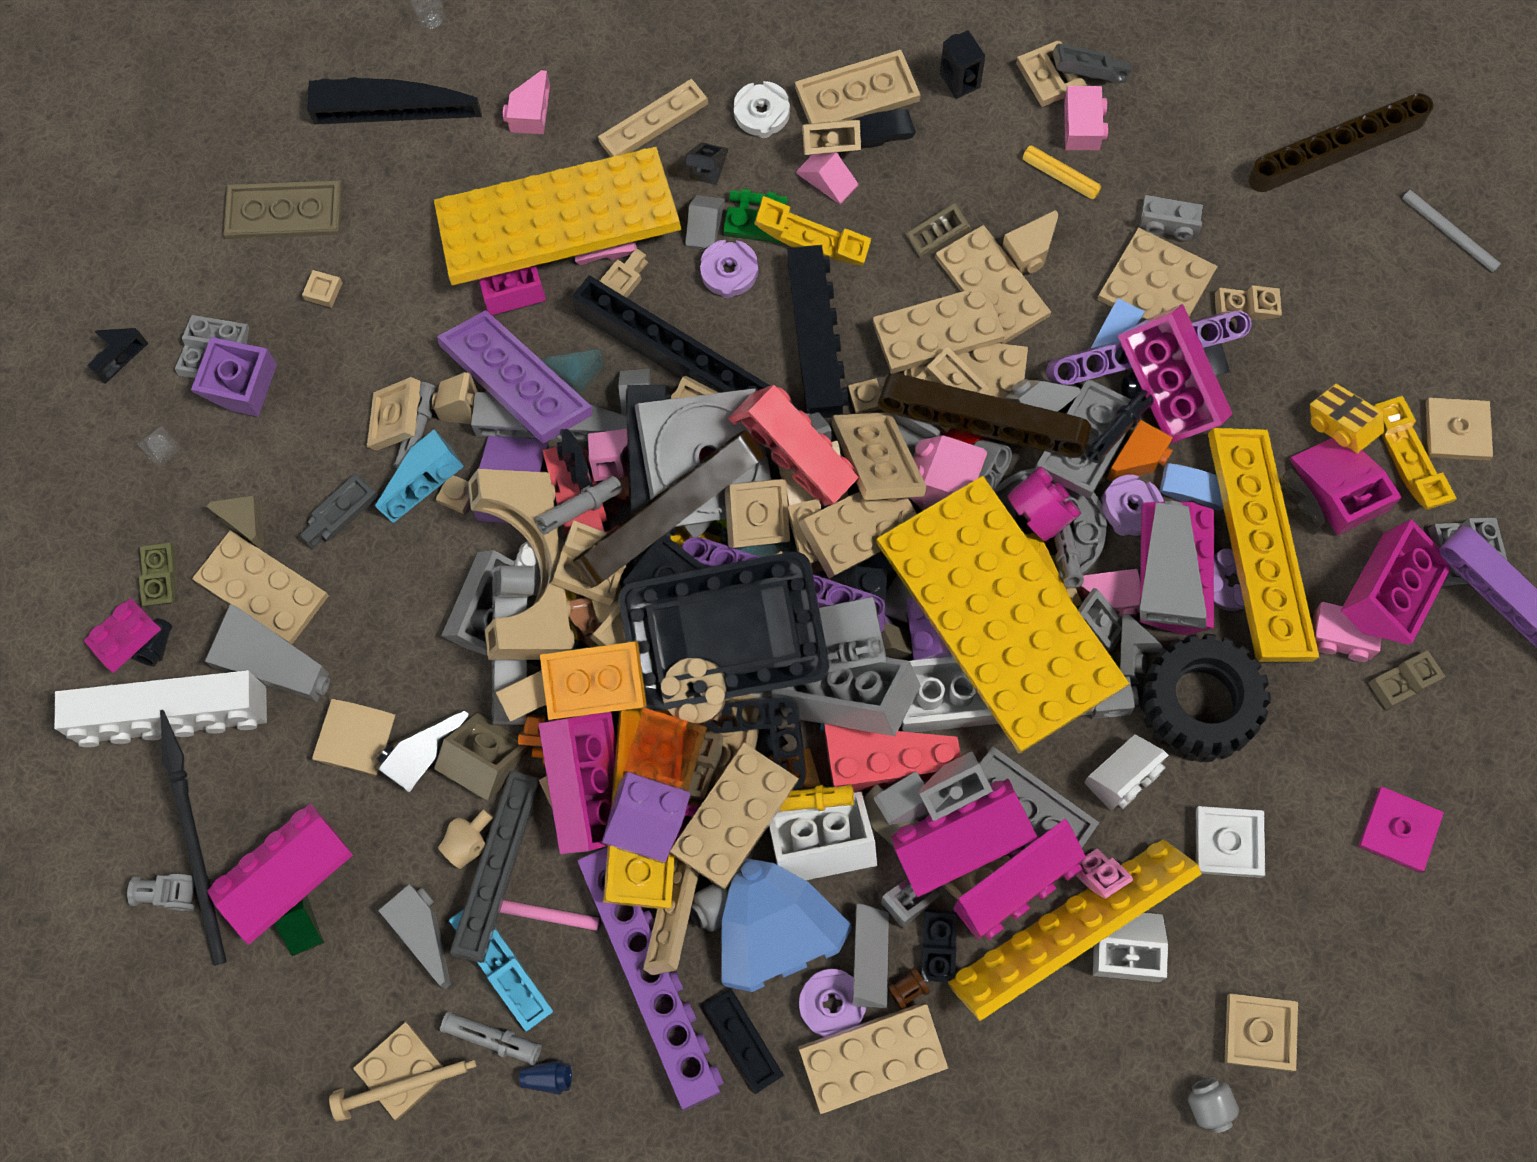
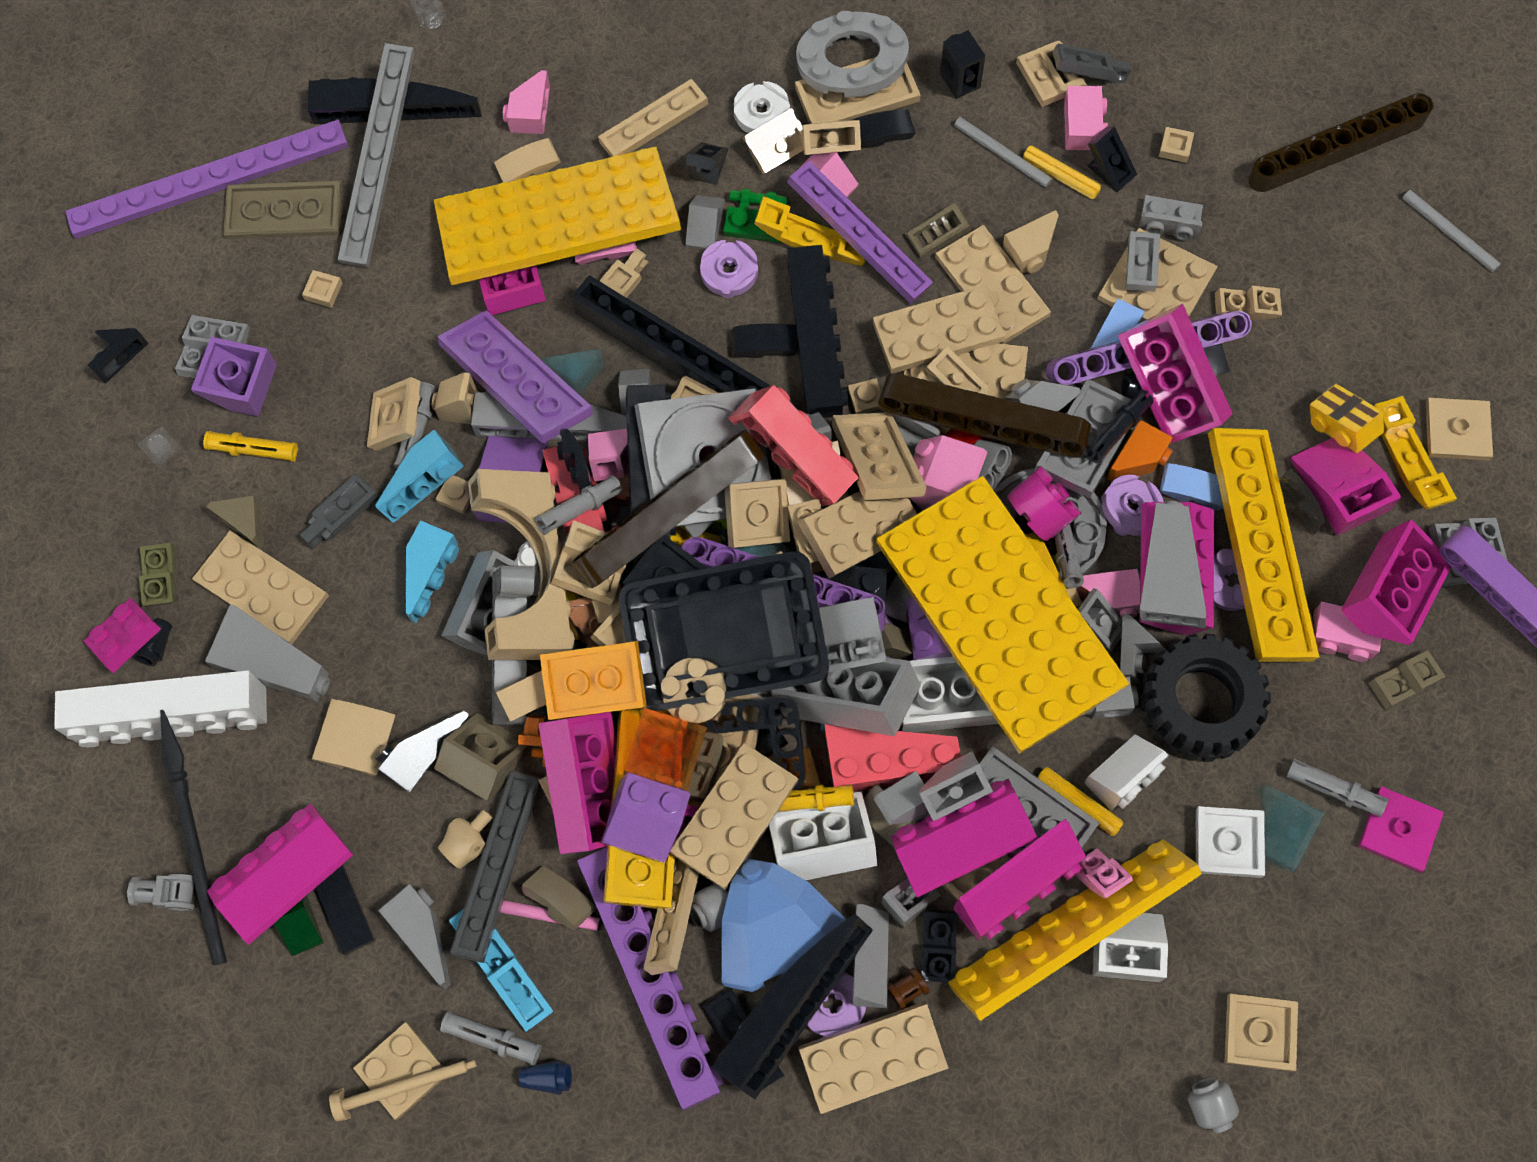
none -> medium lavender plate [65,119,349,239]
none -> yellow pin [203,431,298,462]
none -> black tile [316,864,376,955]
none -> light grey plate [338,43,415,268]
none -> medium azure slope [406,520,459,624]
none -> tan slope [494,138,561,182]
none -> dark tan slope [522,866,595,930]
none -> black slope [712,914,873,1099]
none -> black slope [732,323,797,358]
none -> plate [742,108,804,174]
none -> medium lavender plate [787,160,933,304]
none -> light grey plate [796,11,909,97]
none -> light grey bar [954,117,1053,188]
none -> yellow axle [1037,767,1123,836]
none -> black slope [1087,126,1137,192]
none -> light grey plate [1125,231,1160,292]
none -> tan plate [1159,127,1194,163]
none -> clear light blue wing [1263,785,1325,873]
none -> light grey pin [1287,758,1389,818]

